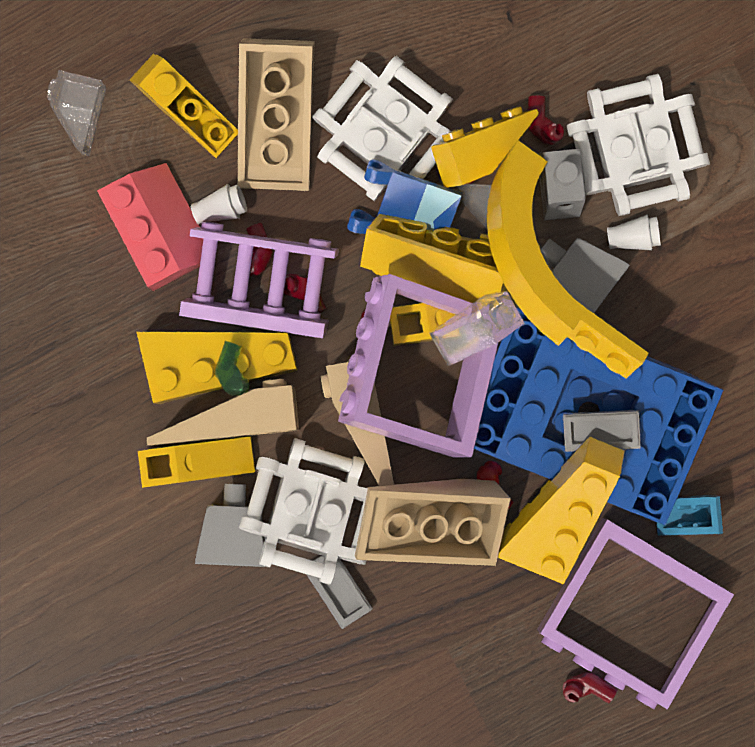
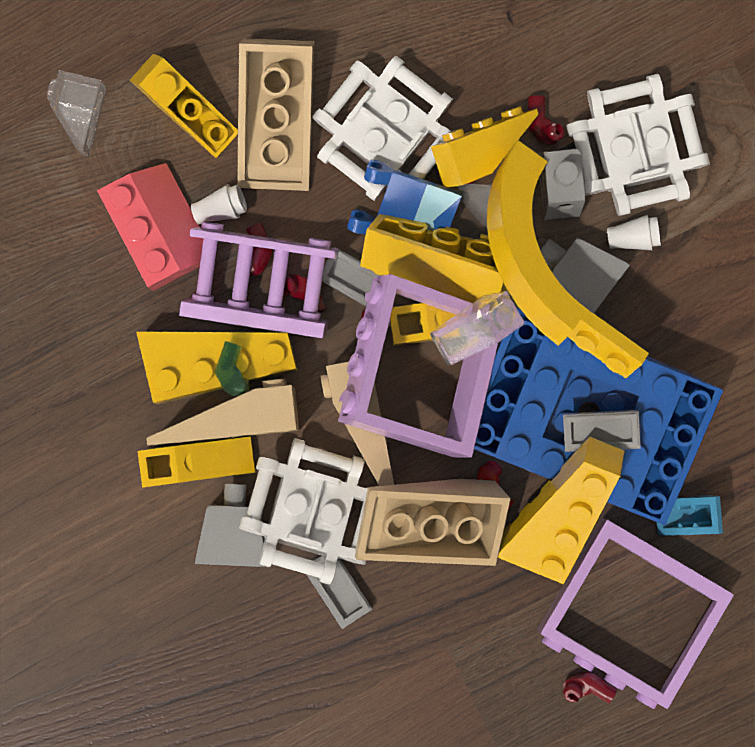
none -> light grey tile [322,247,381,307]

